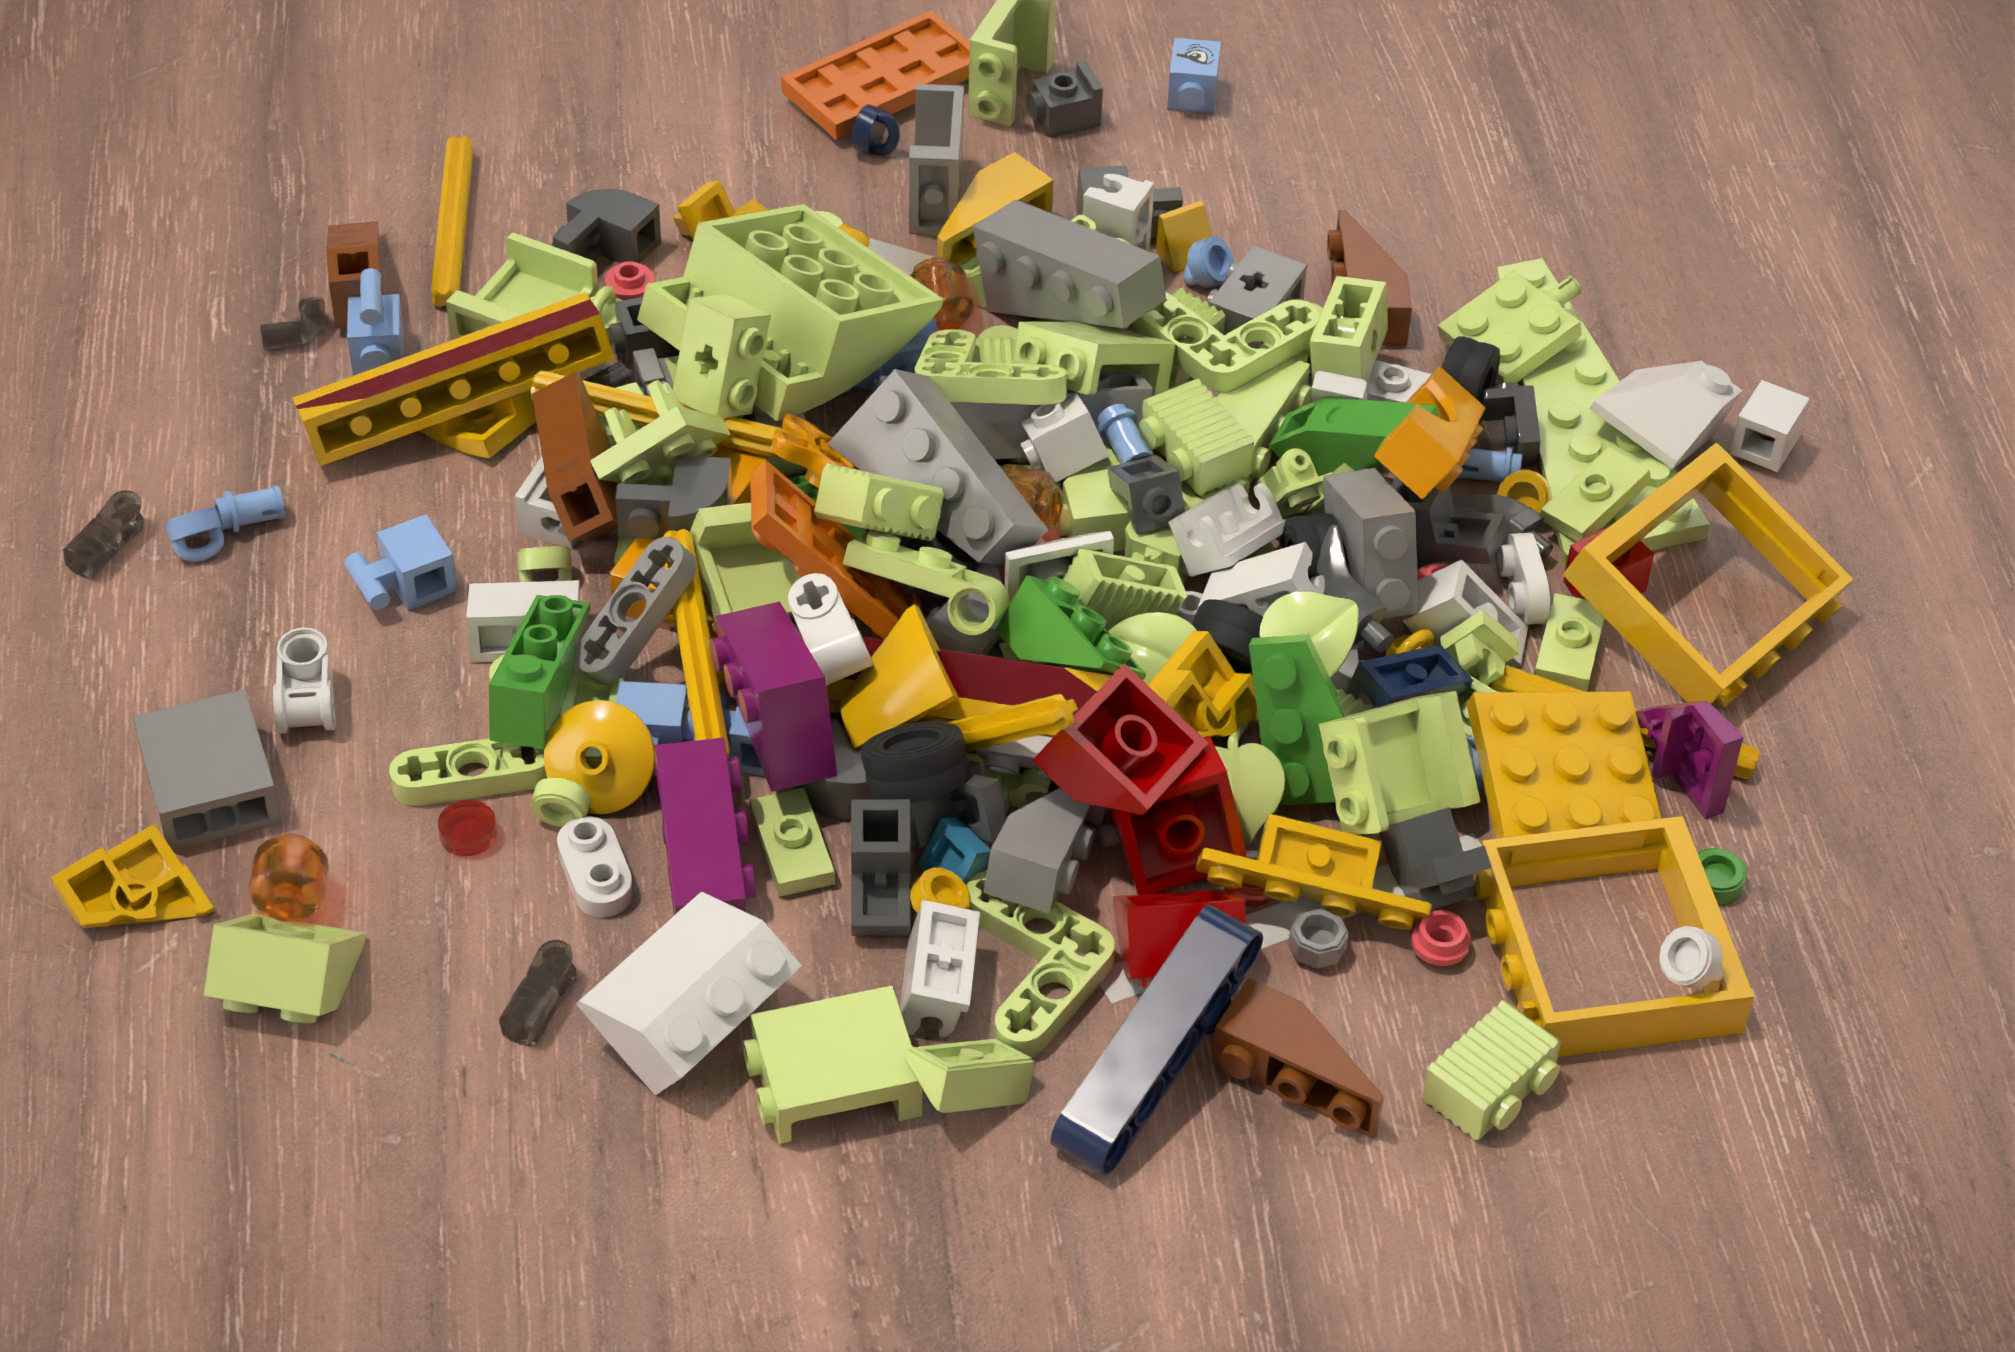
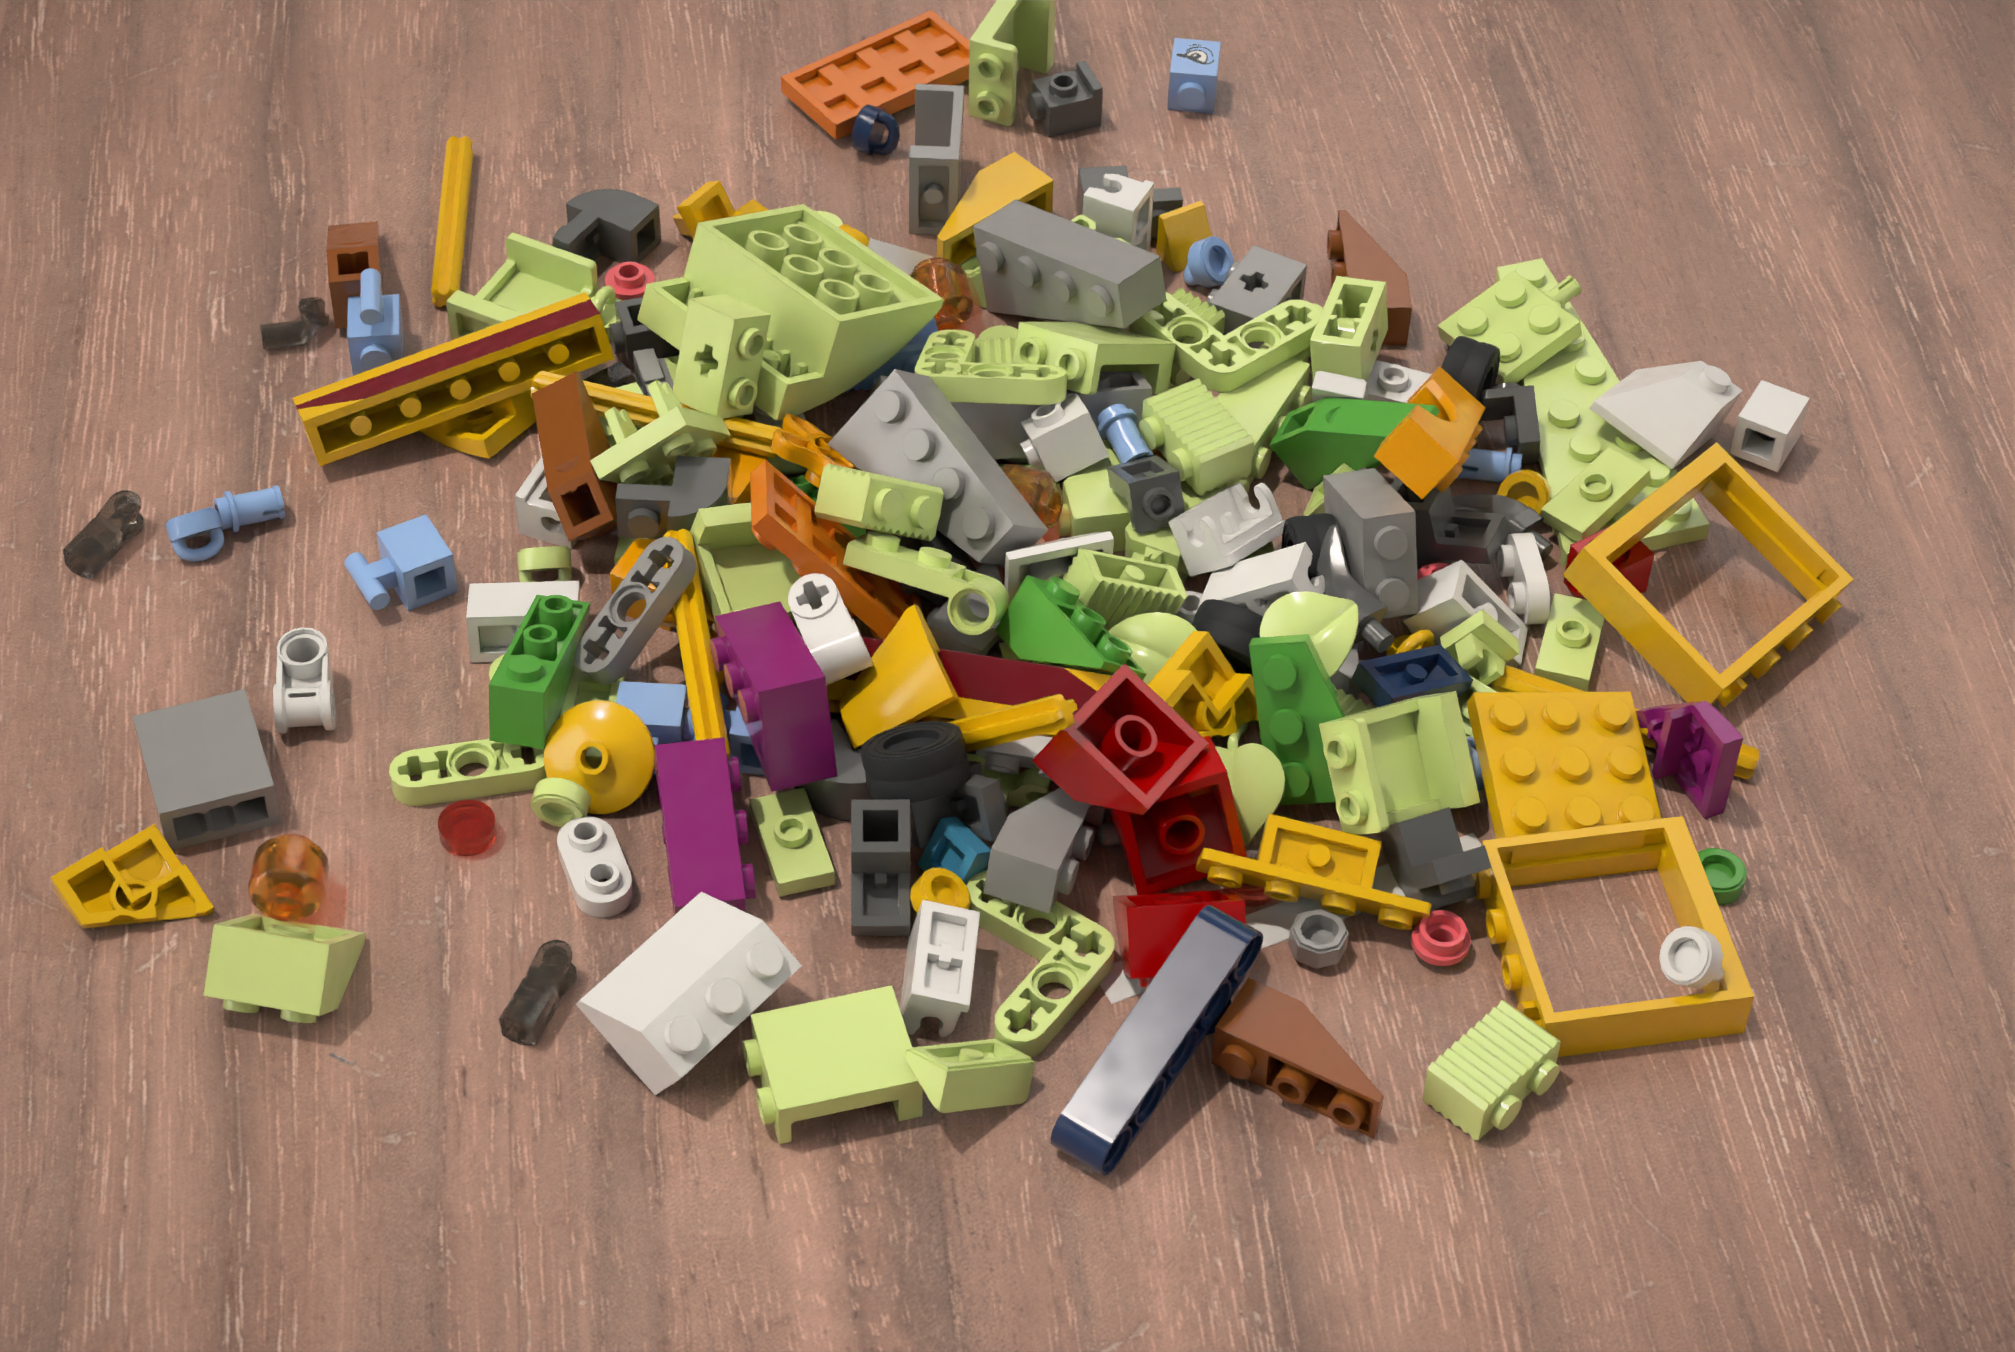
yellowish green hinge [1257,448,1332,520] -> none

